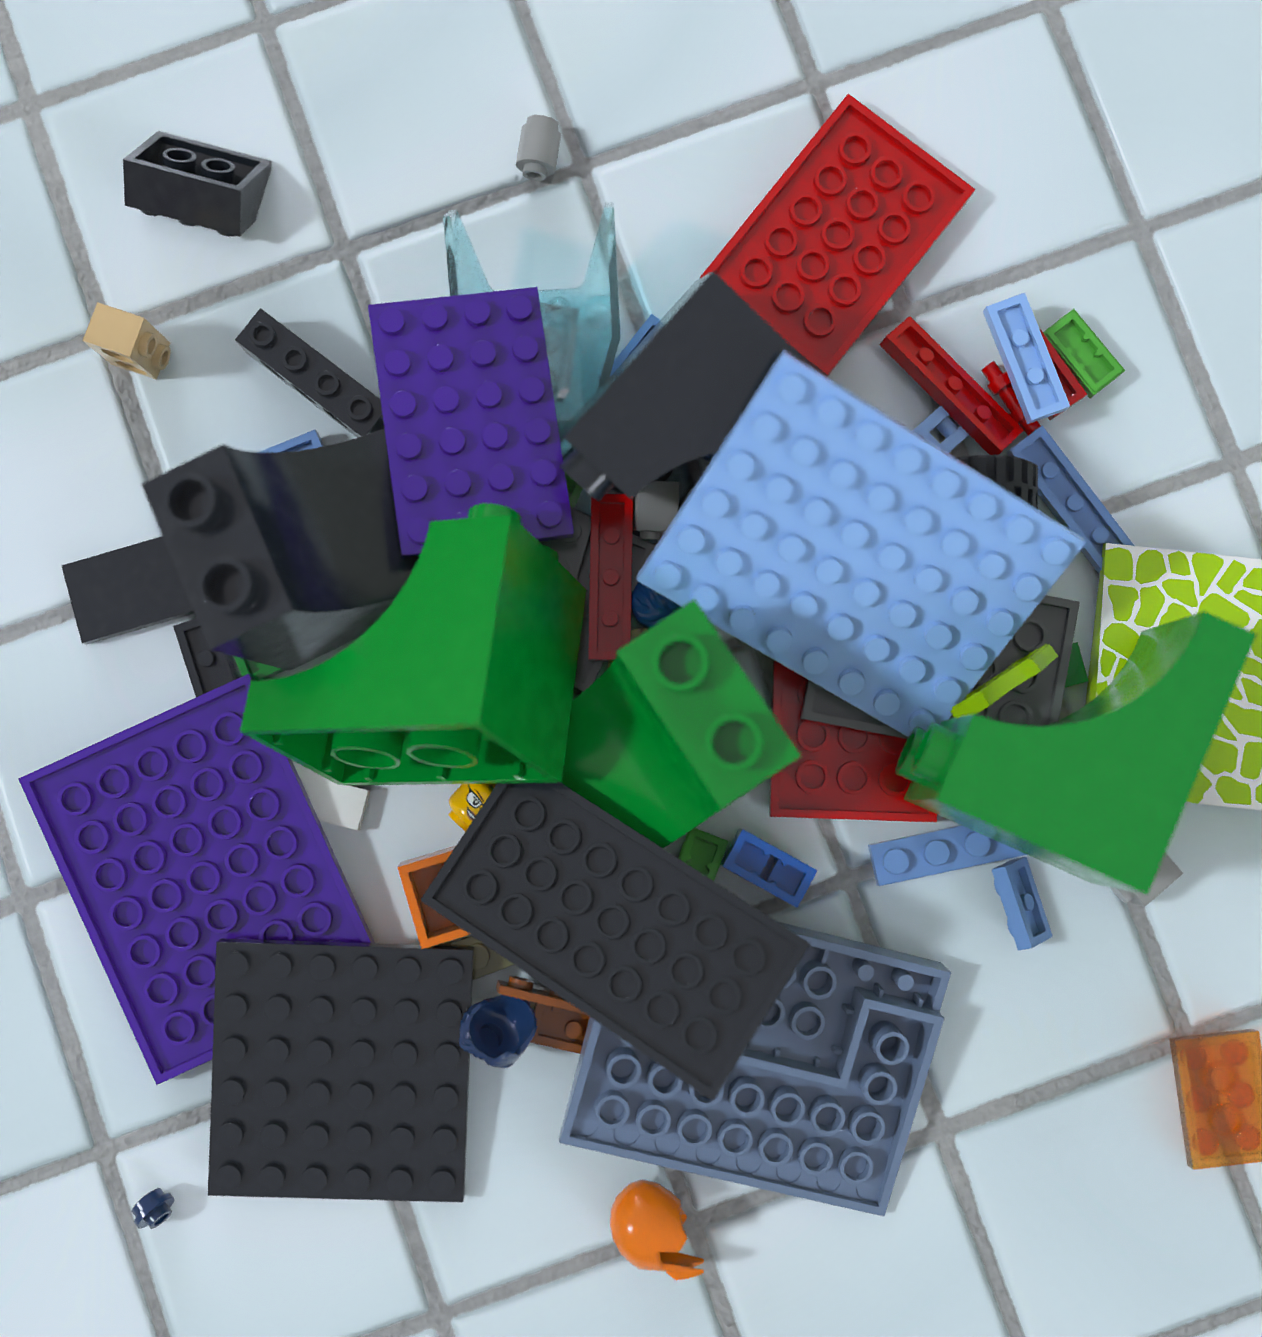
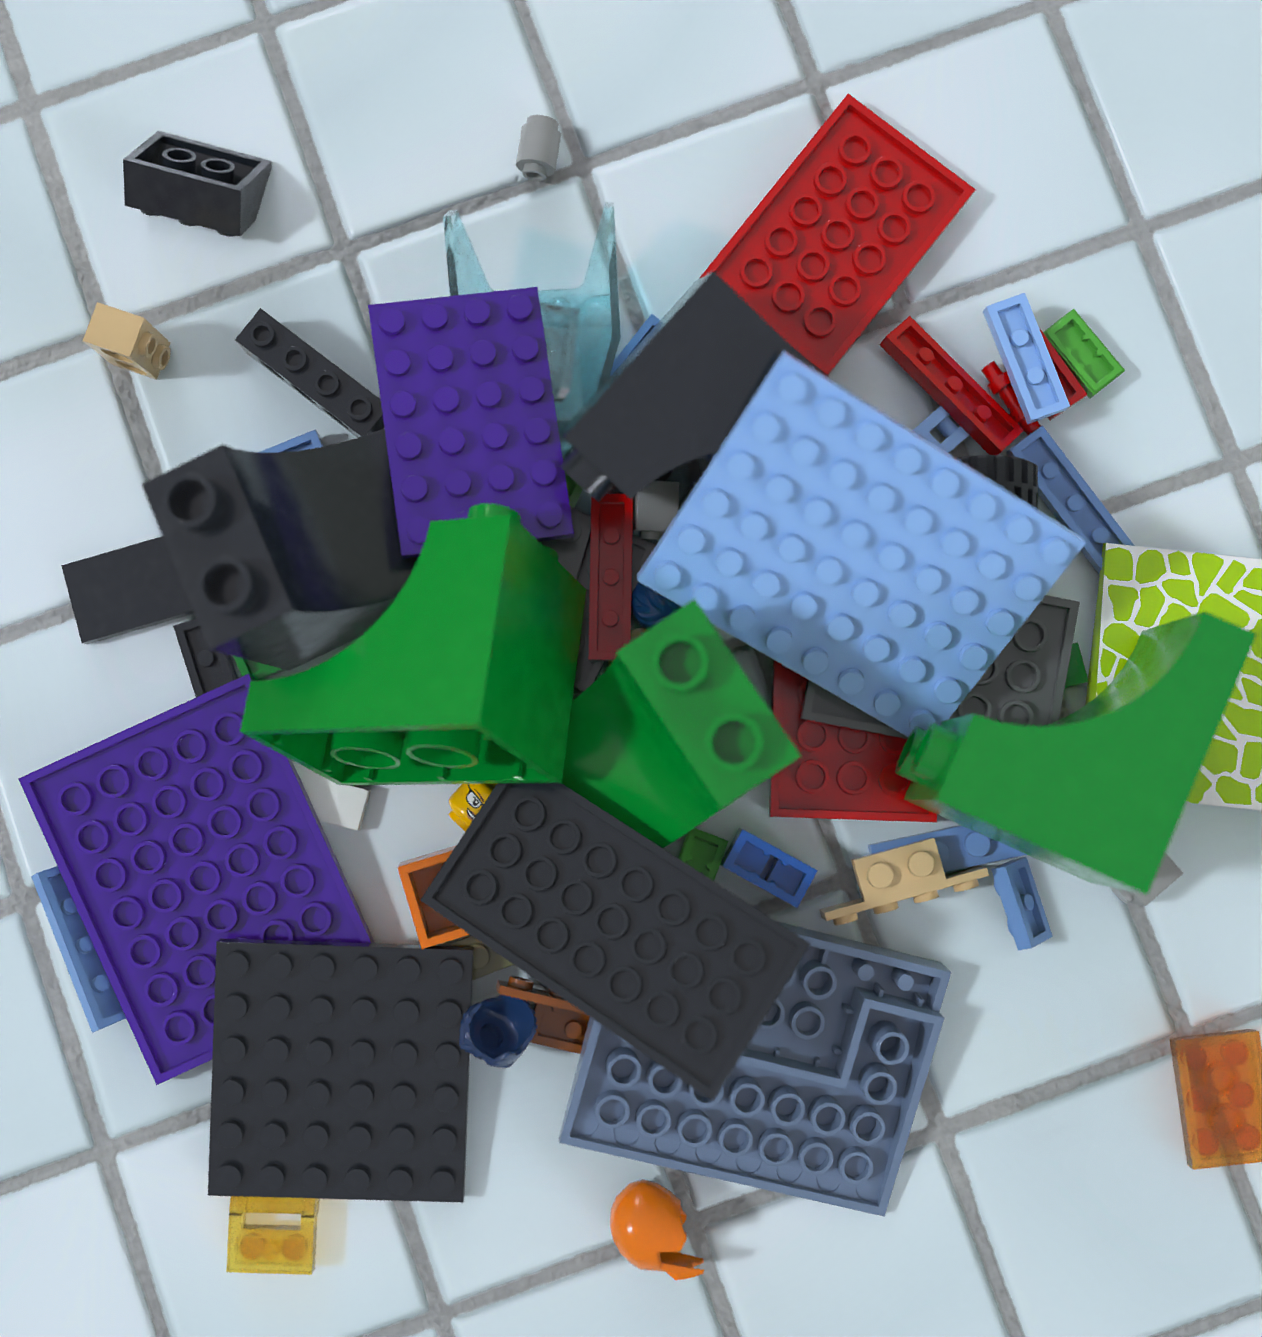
dark blue plate [132,1188,175,1229] -> none
lime tile [950,644,1058,718] -> none
none -> medium blue plate [31,866,126,1033]
none -> clear yellow plate [226,1196,320,1275]
none -> tan bracket [819,837,989,925]

